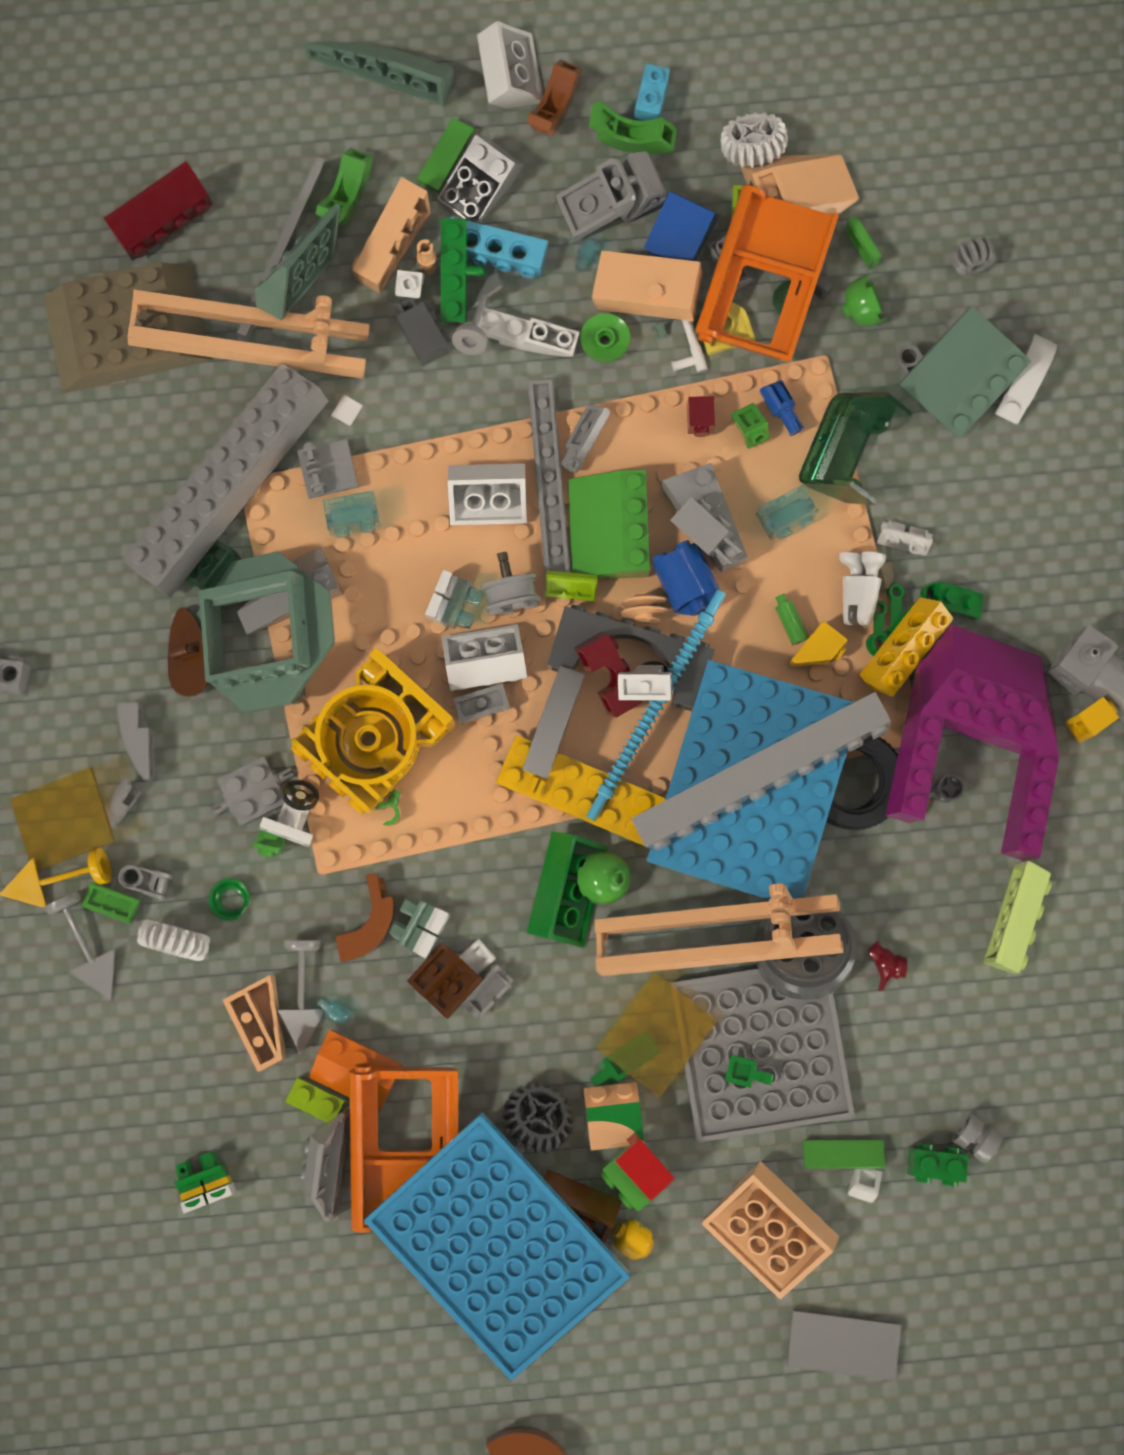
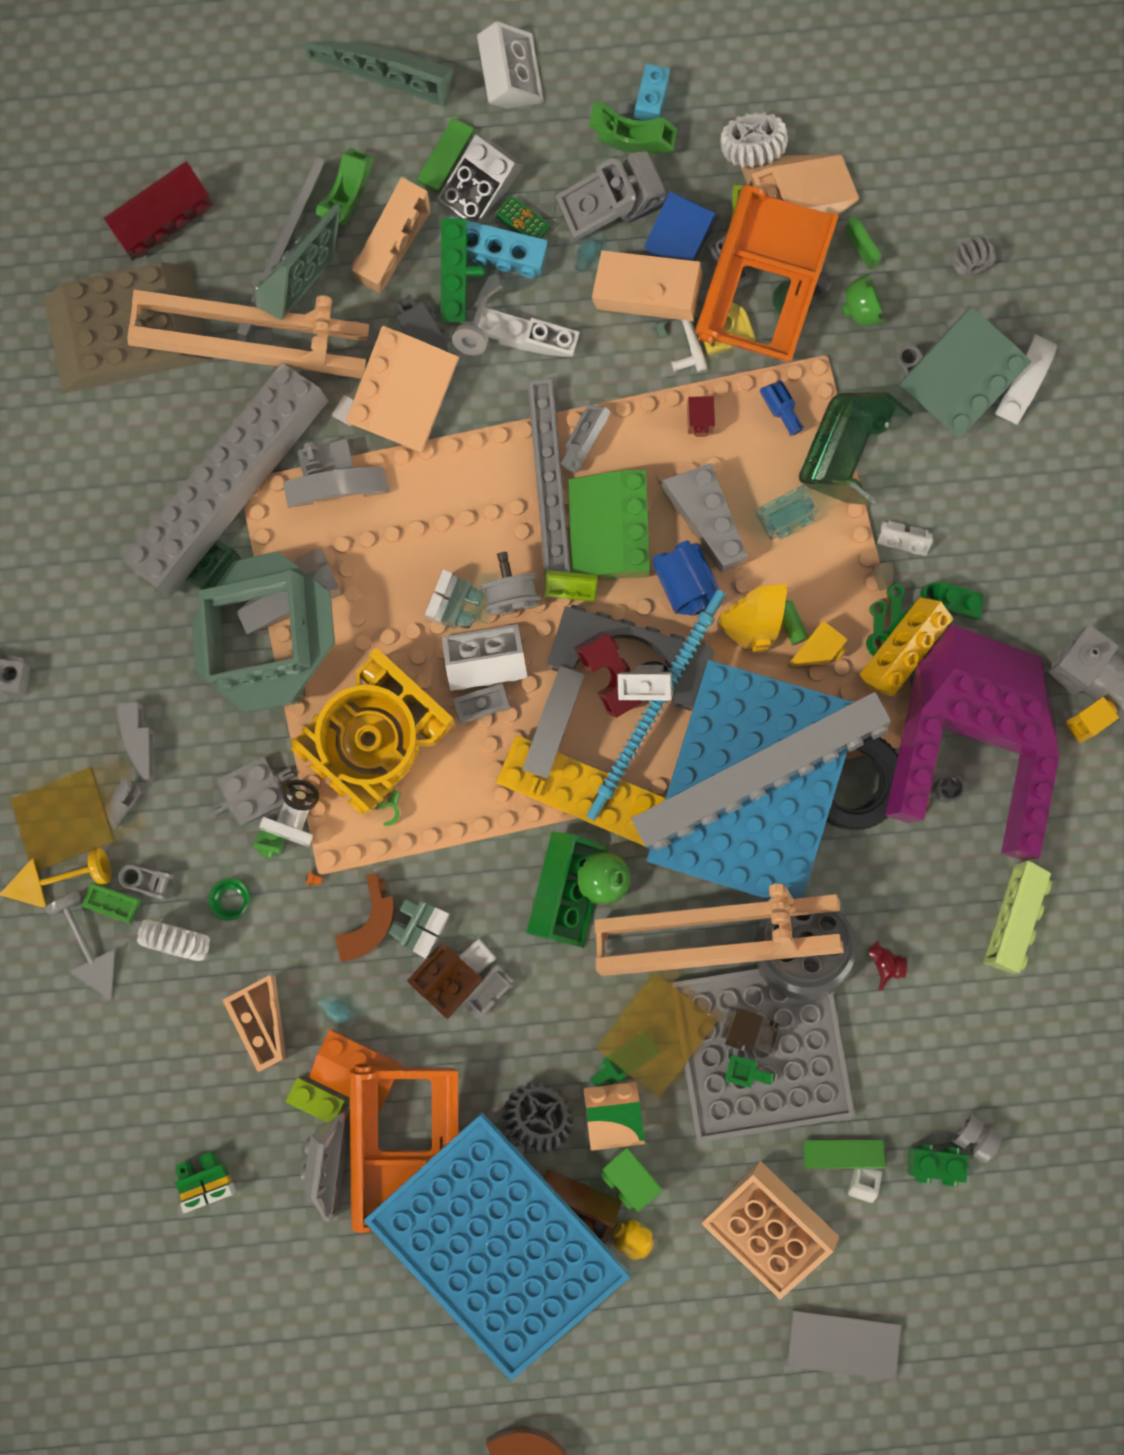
reddish brown shield [168,607,209,697] -> none
light grey piece [277,940,326,1055] -> none
clear light blue hinge [323,491,381,538] -> none
white bracket [395,270,425,299] -> none
light nougat pin [417,239,437,275] -> none
white slope [447,463,527,525] -> none
dark orange arch [526,59,583,136] -> none
bright green dish [580,313,630,362] -> none
red panel [615,1132,675,1201] -> none
light nougat piece [621,593,668,623] -> none
light grey brick [670,497,742,565] -> none
bright green bracket [731,403,770,449] -> none
white piece [839,552,886,626] -> none
none -> light grey slope [283,467,389,508]
none -> orange piece [306,871,323,886]
none -> light nougat slope [346,326,459,453]
none -> green tile [496,195,550,239]
none -> yellow wedge [717,583,787,653]
none -> dark brown wedge [721,1007,781,1055]

